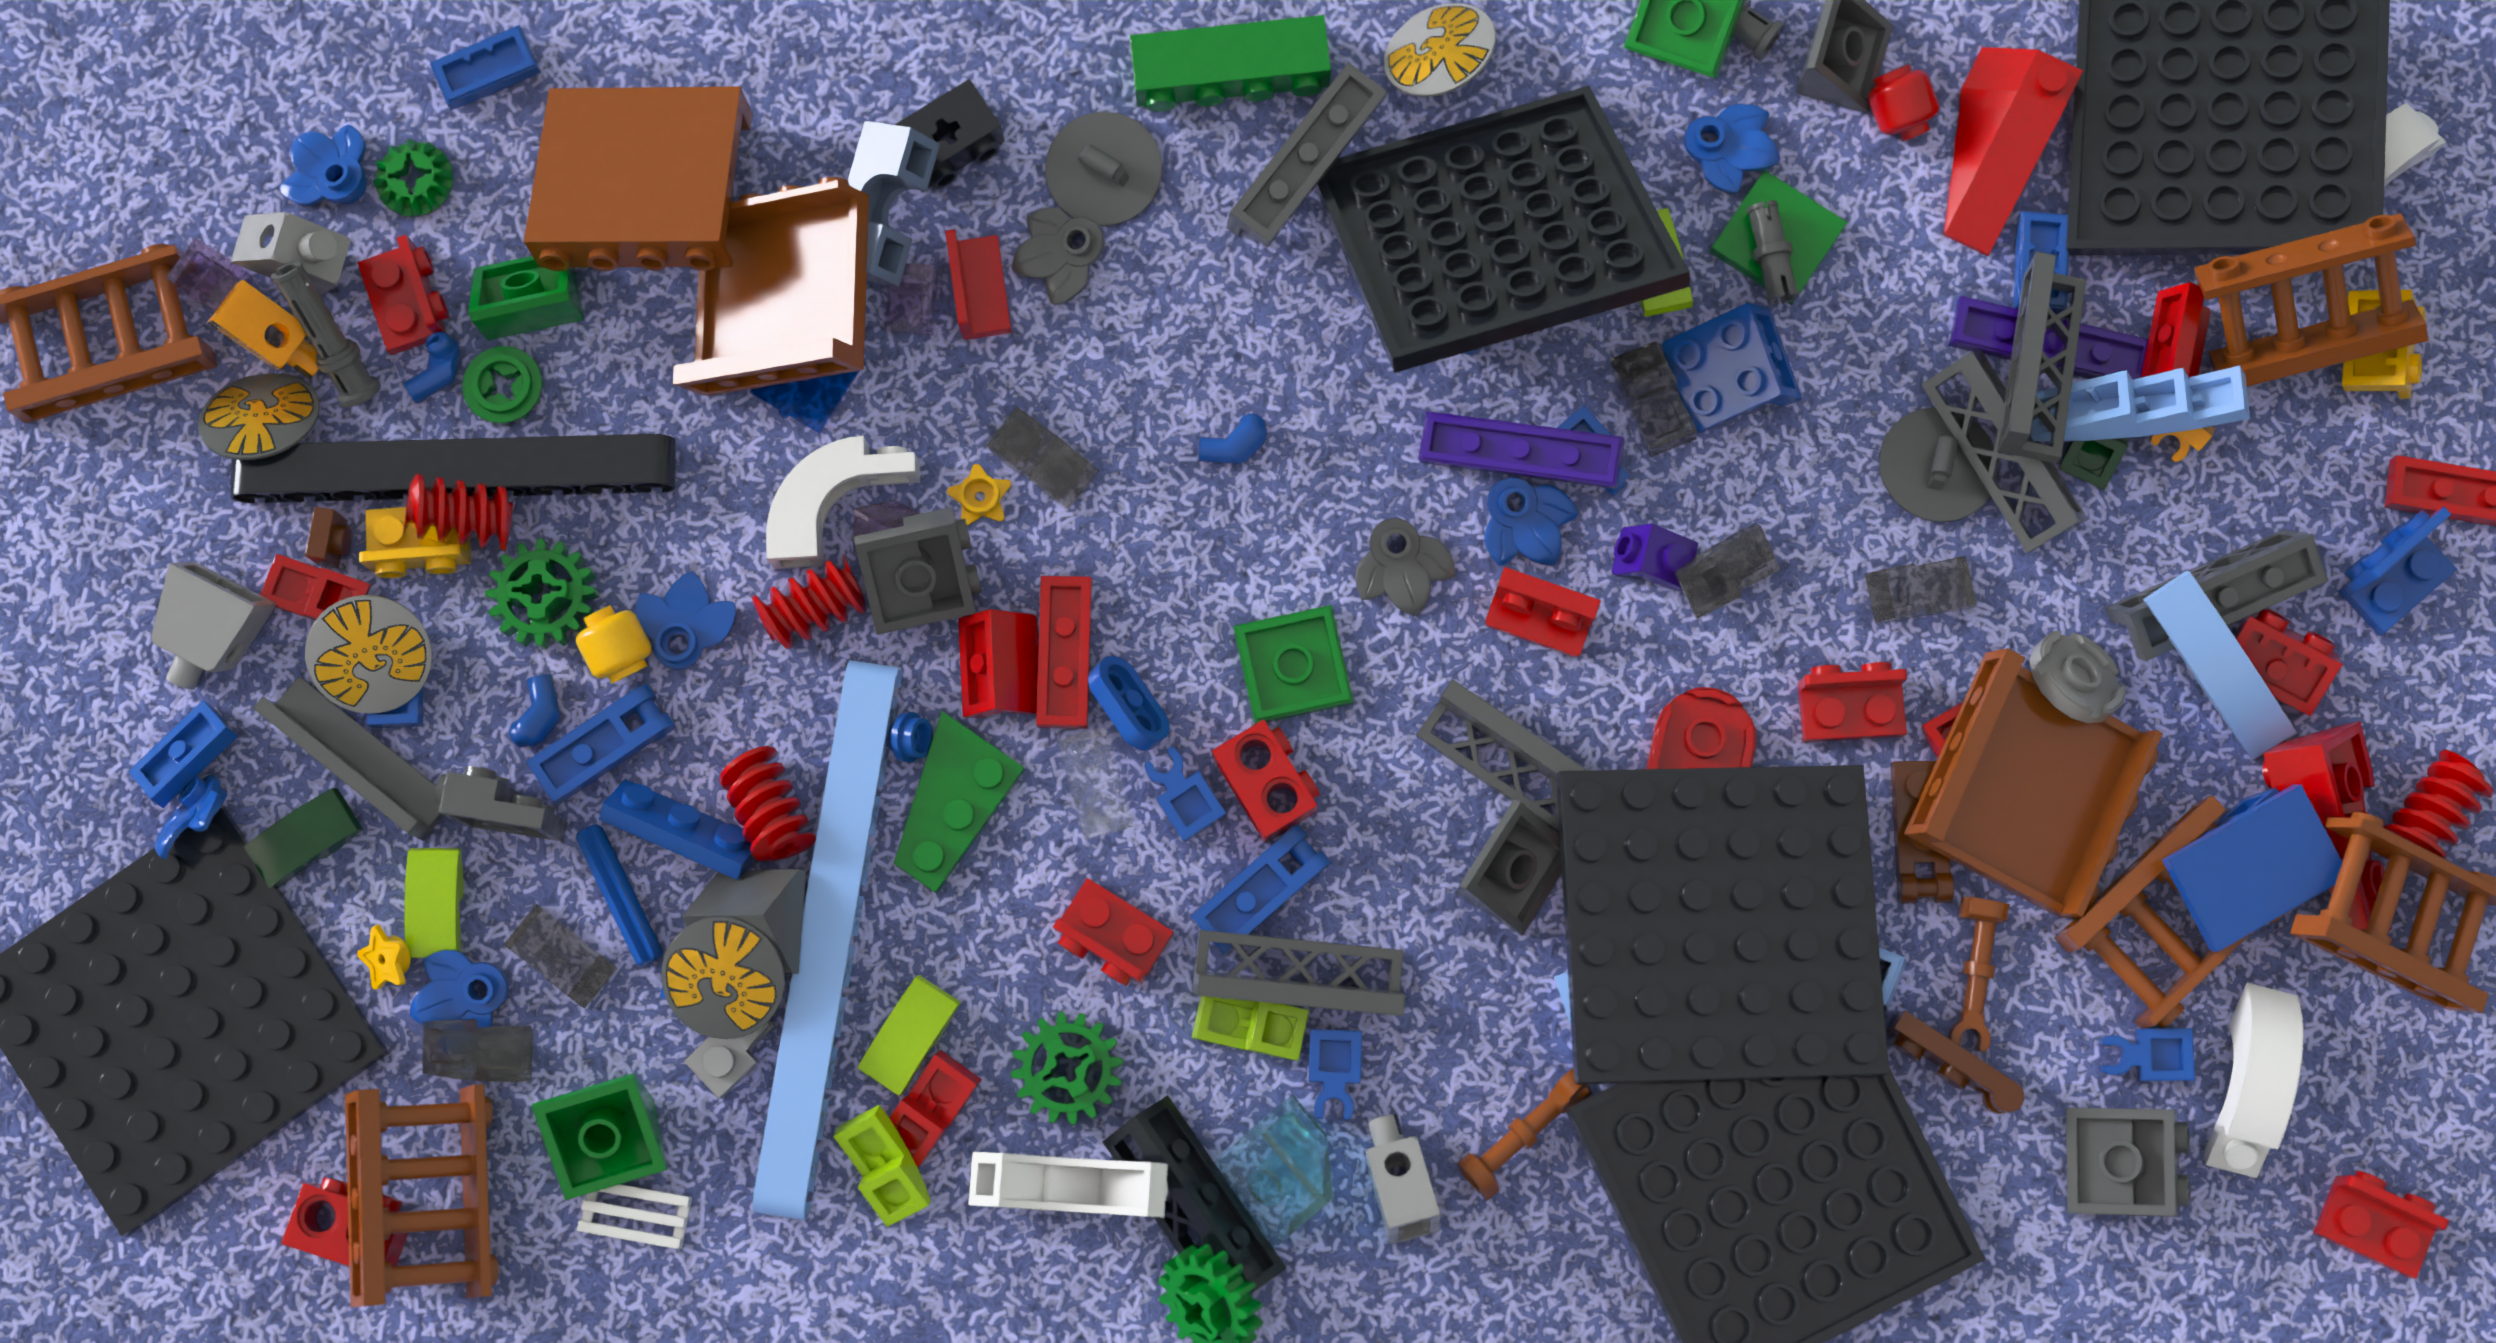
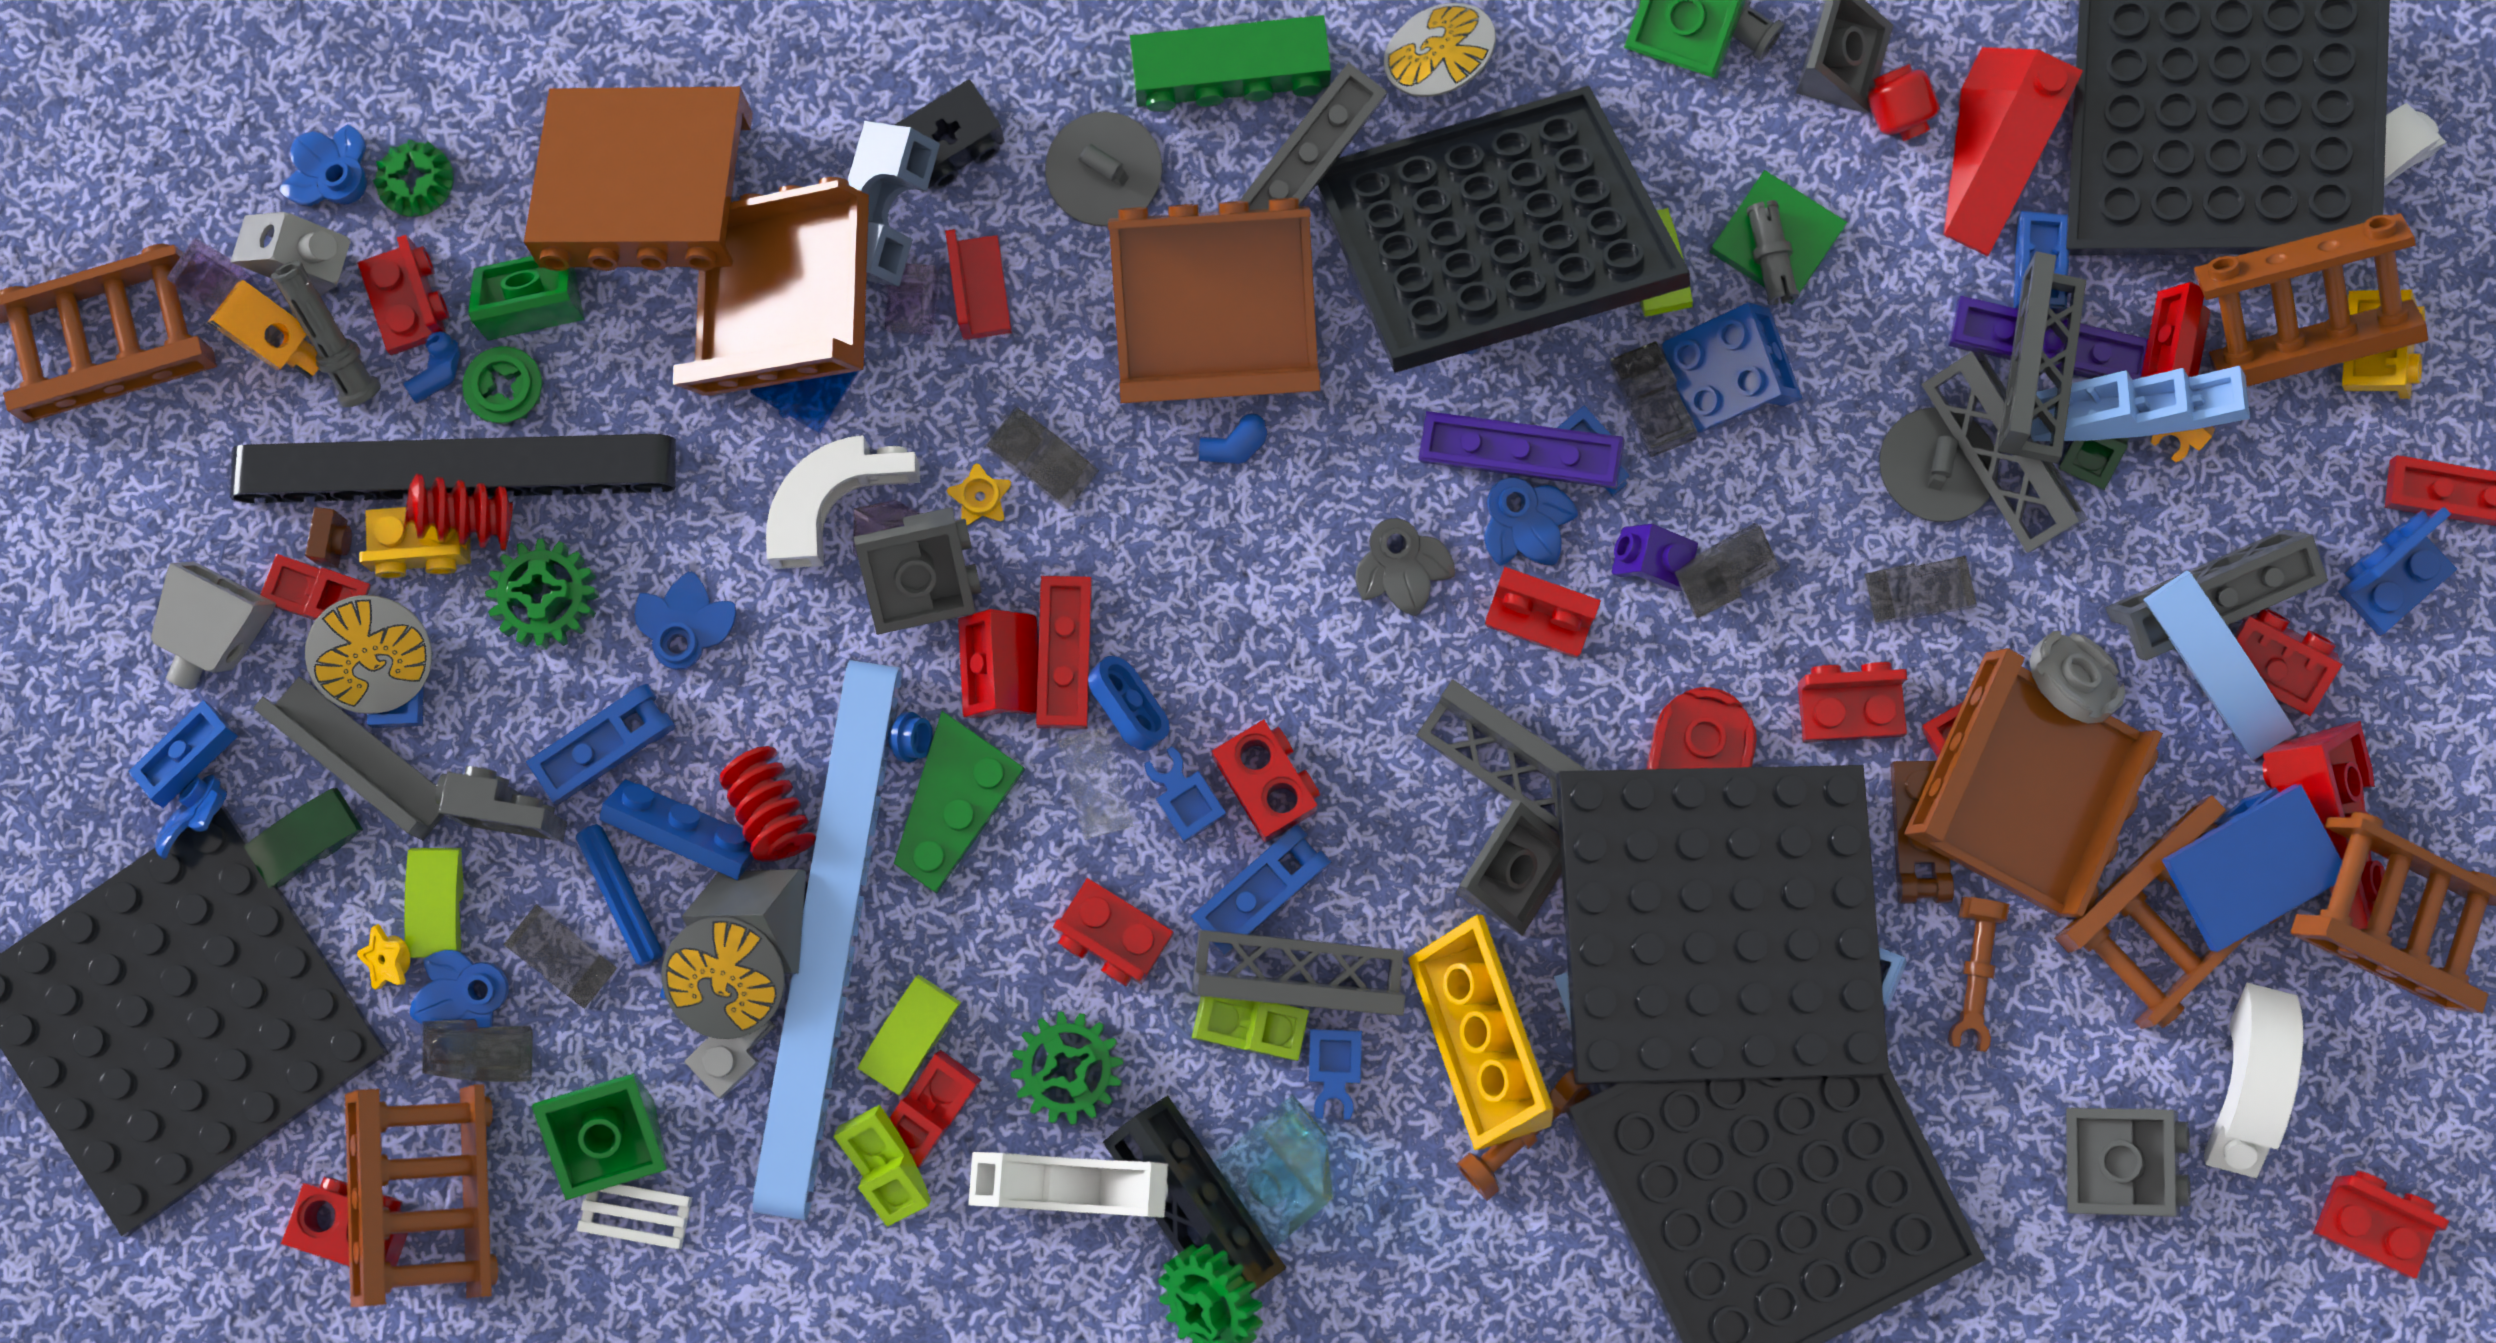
shield [198,373,320,460] -> none
blue plate [430,25,542,111] -> none
blue arm [509,674,560,748] -> none
yellow head [576,605,652,684] -> none
red piece [751,554,867,650] -> none
dark grey plate [1012,208,1105,305] -> none
green tile [1233,605,1354,724] -> none
light grey torso [1366,1114,1440,1245] -> none
blue plate [1684,104,1780,194] -> none
reddish brown plate [1886,1011,2025,1114] -> none
blue plate [2099,1028,2195,1081] -> none
red piece [2383,749,2494,859] -> none
none -> dark orange panel [1108,198,1321,403]
none -> yellow slope [1408,915,1553,1150]

